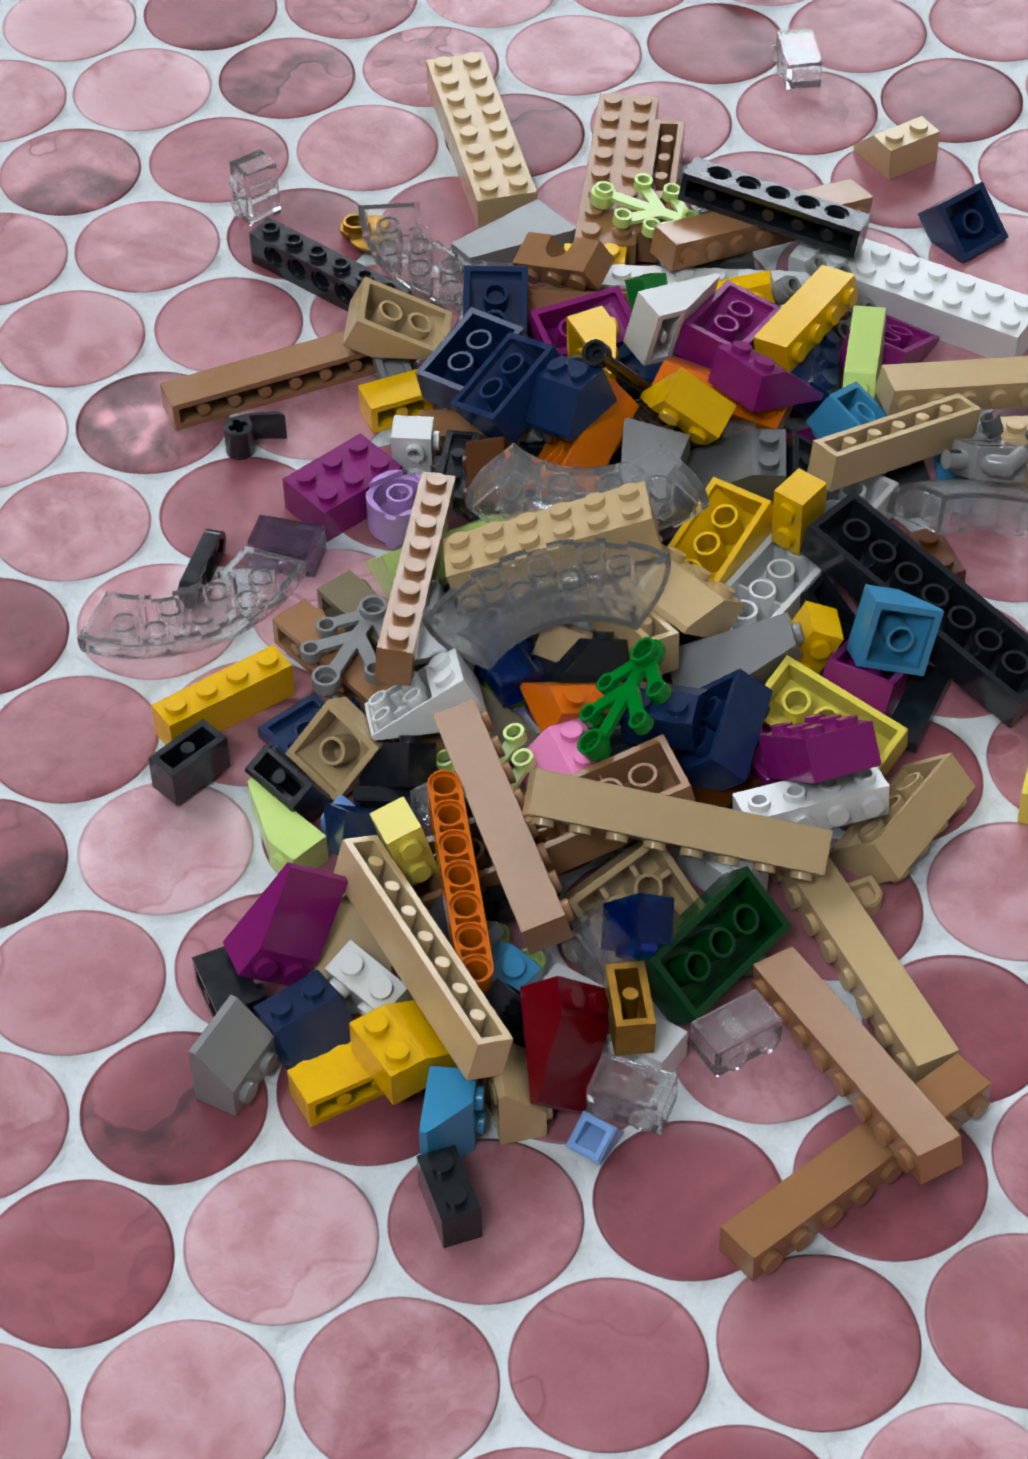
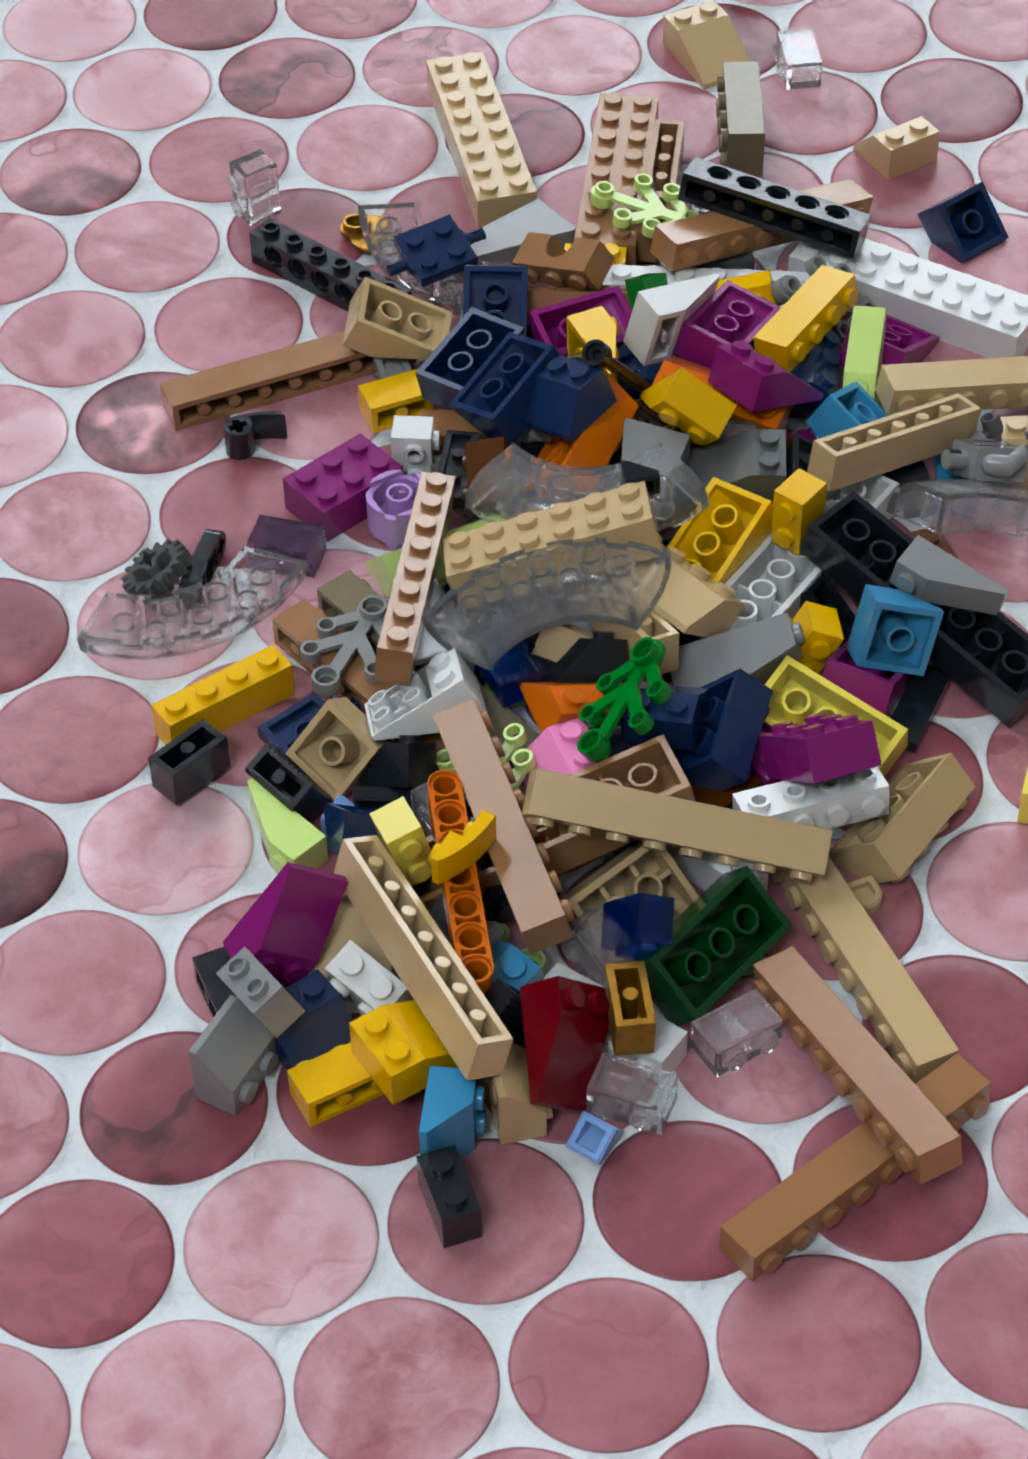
none -> dark grey gear [121,539,192,603]
none -> light grey brick [216,946,305,1038]
none -> dark blue plate [385,214,486,288]
none -> yellow slope [428,809,496,885]
none -> black slope [620,460,660,495]
none -> tan slope [663,0,751,89]
none -> brick [716,61,765,179]
none -> light grey slope [889,535,1009,615]

